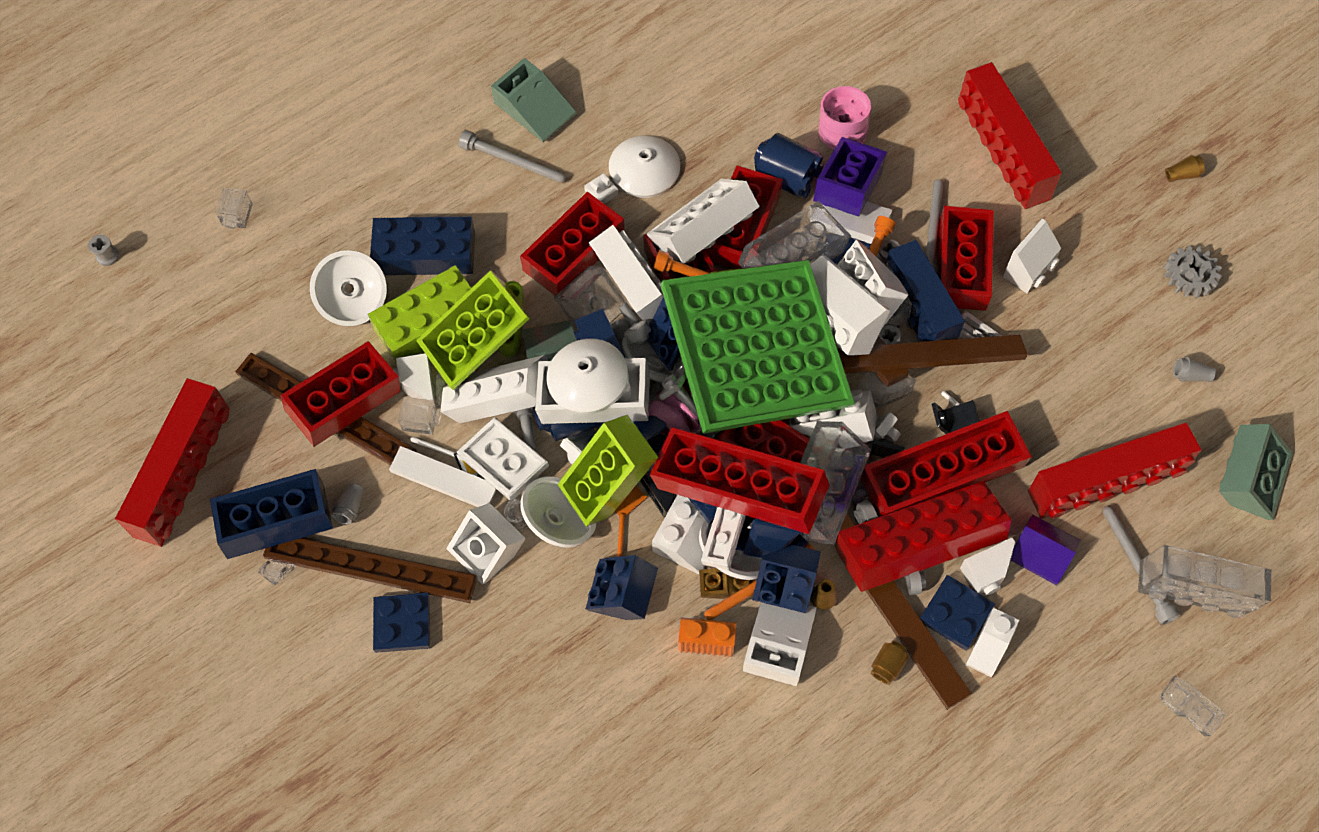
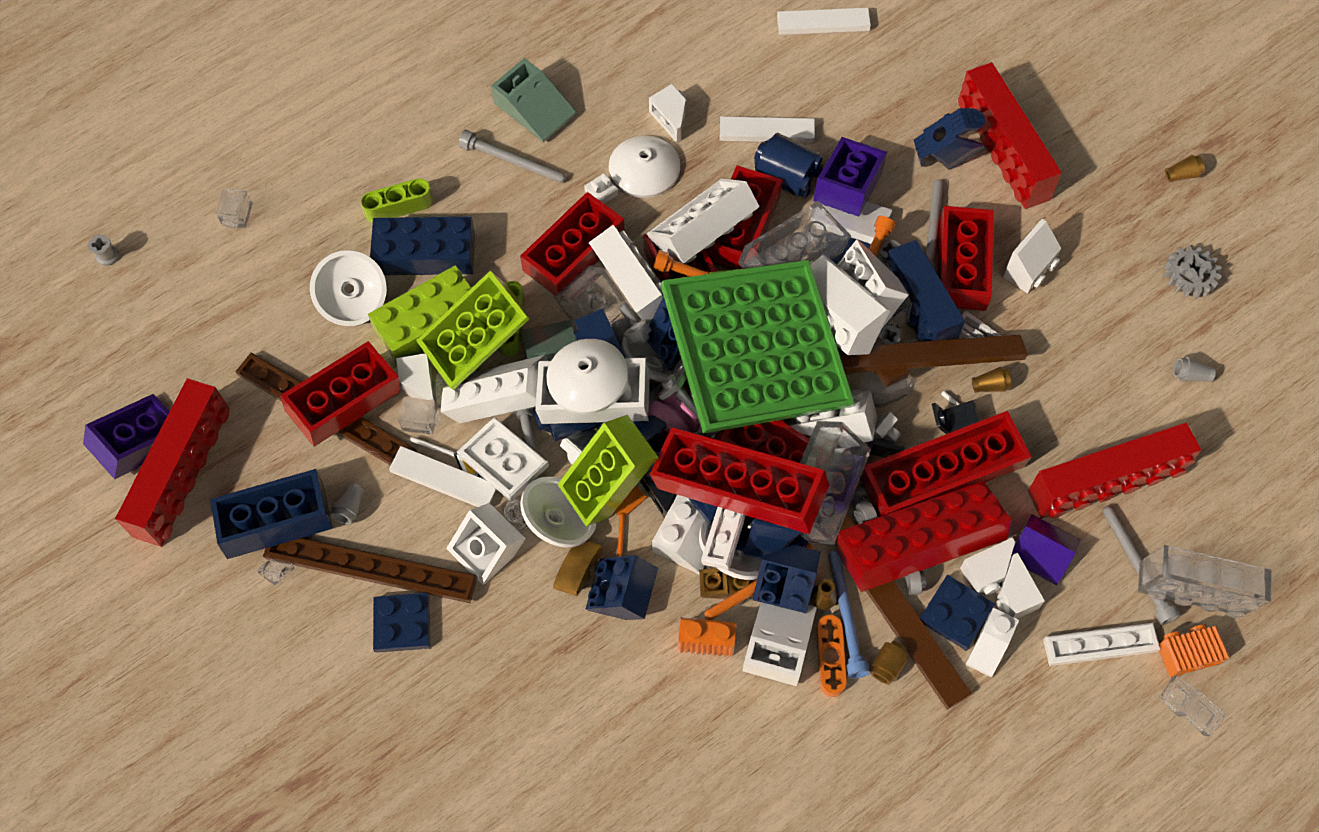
bright pink wheel [819,86,871,149] -> none
sand green slope [1219,424,1293,520] -> none
none -> dark purple slope [83,394,170,479]
none -> lime beam [361,178,433,223]
none -> pearl gold slope [553,541,602,596]
none -> white slope [649,84,687,143]
none -> white tile [719,117,815,143]
none -> white tile [777,8,871,35]
none -> orange beam [816,615,847,697]
none -> medium blue piece [829,551,871,679]
none -> dark blue piece [914,108,985,170]
none -> pearl gold cone [972,367,1012,393]
none -> white slope [997,553,1045,619]
none -> white tile [1043,623,1161,666]
none -> orange brick [1159,624,1230,677]

